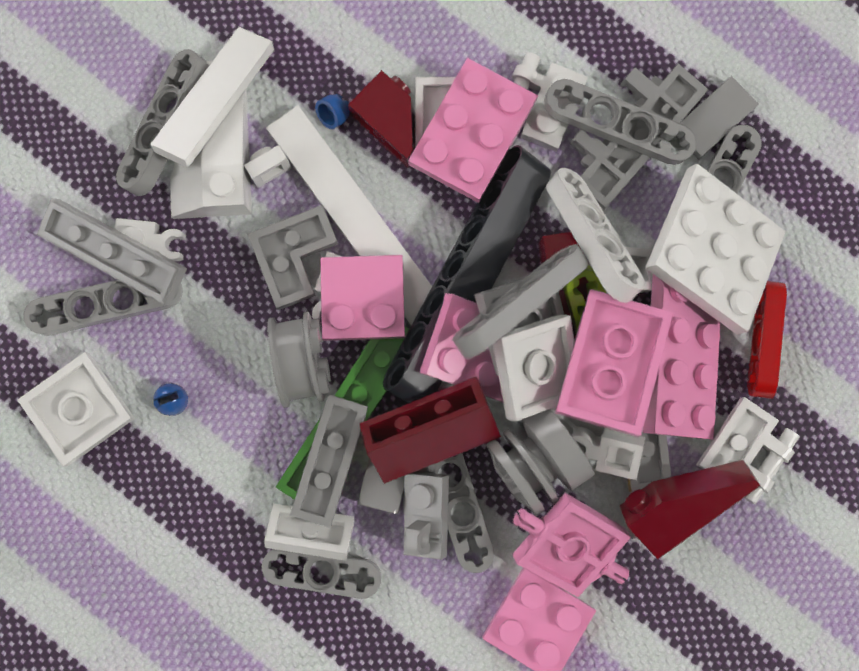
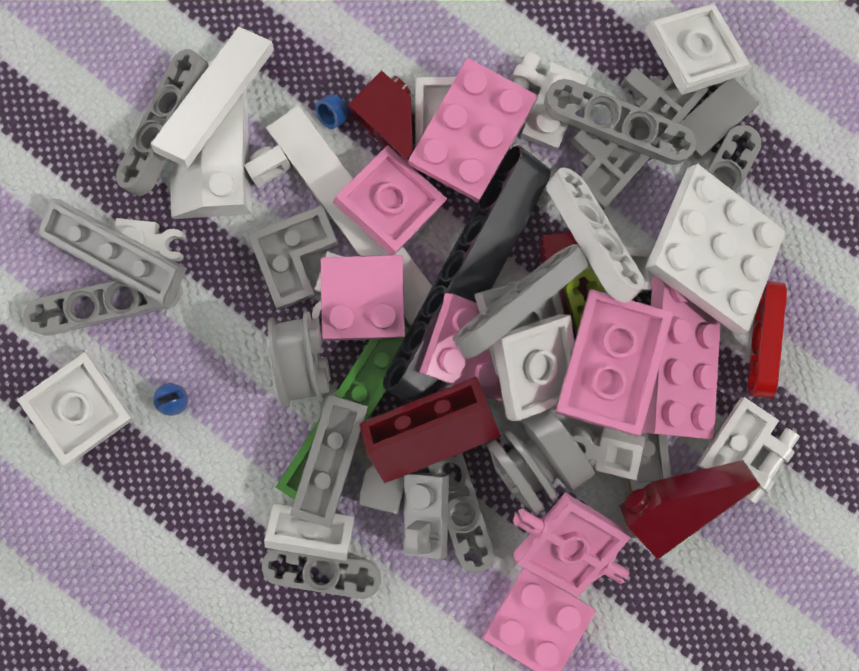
none -> bright pink plate [333,145,447,255]
none -> white tile [644,3,752,95]

